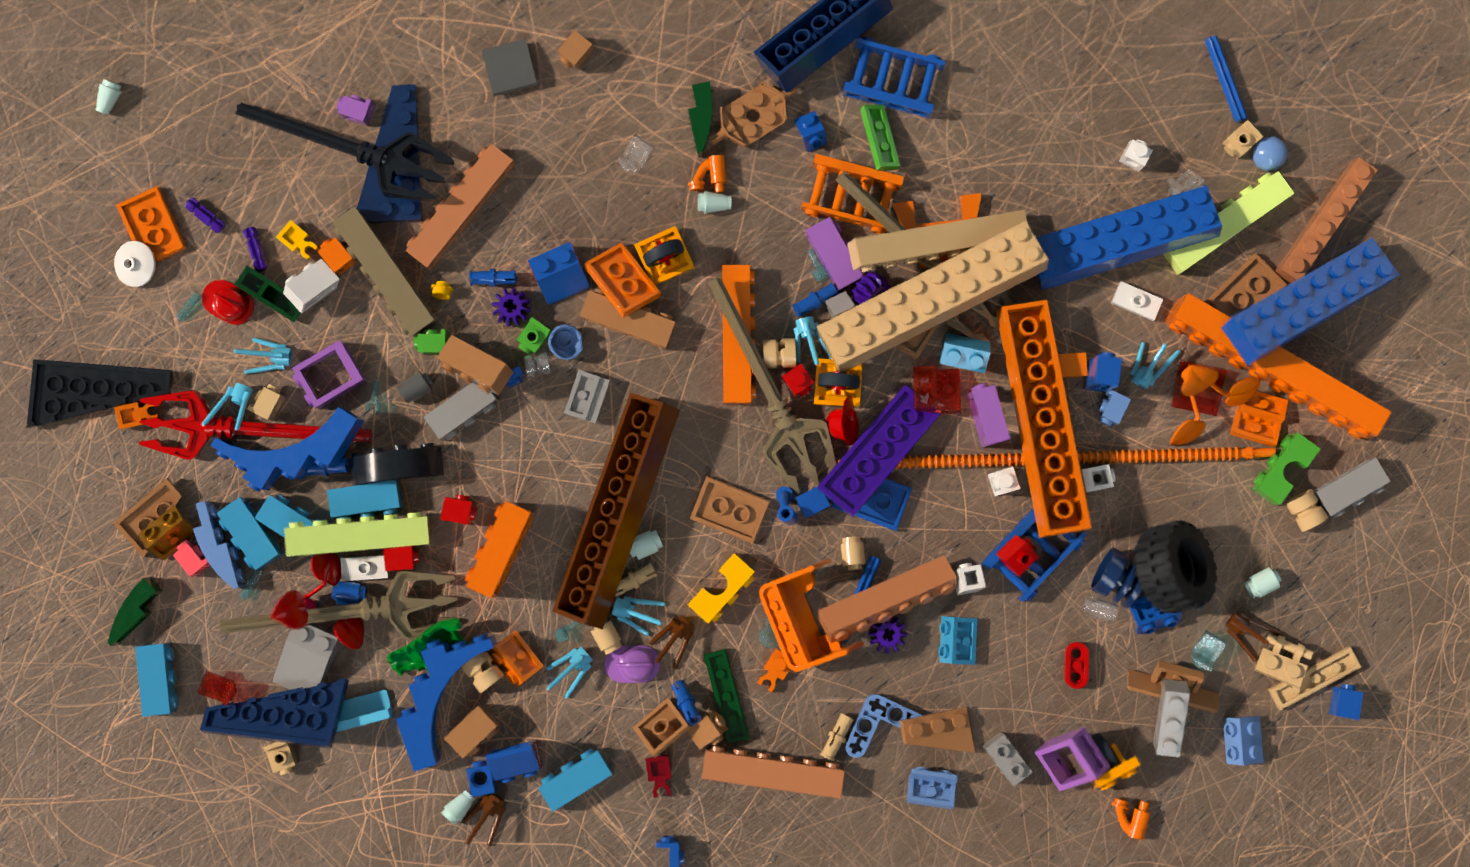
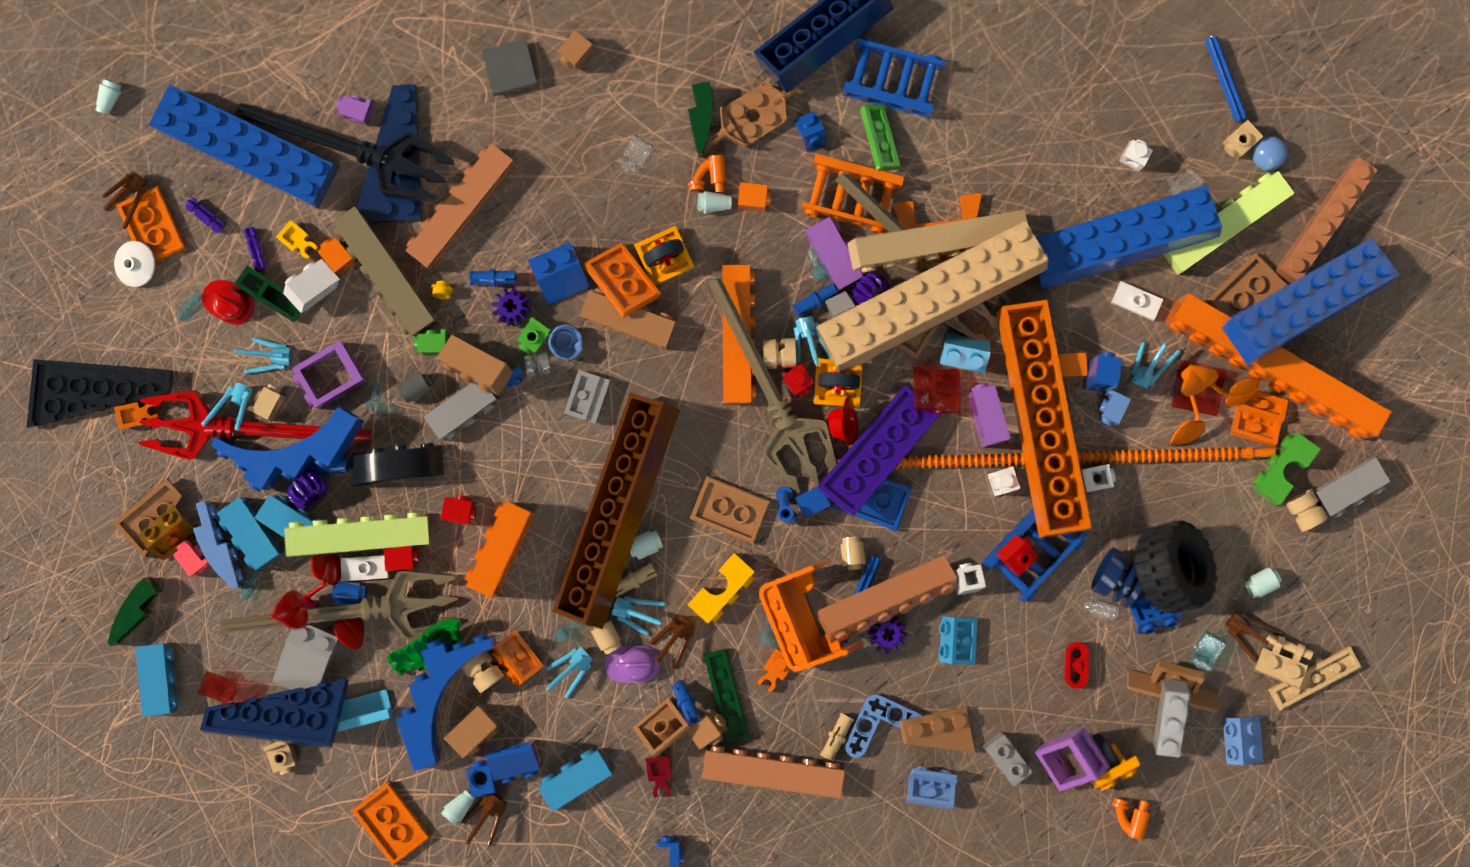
dark azure brick [327,480,403,520] -> none
blue brick [1329,684,1364,720] -> none
none -> reddish brown plant [102,171,147,229]
none -> blue brick [149,84,339,209]
none -> dark purple gear [287,471,328,509]
none -> orange tile [351,781,431,866]
none -> orange brick [738,182,772,212]

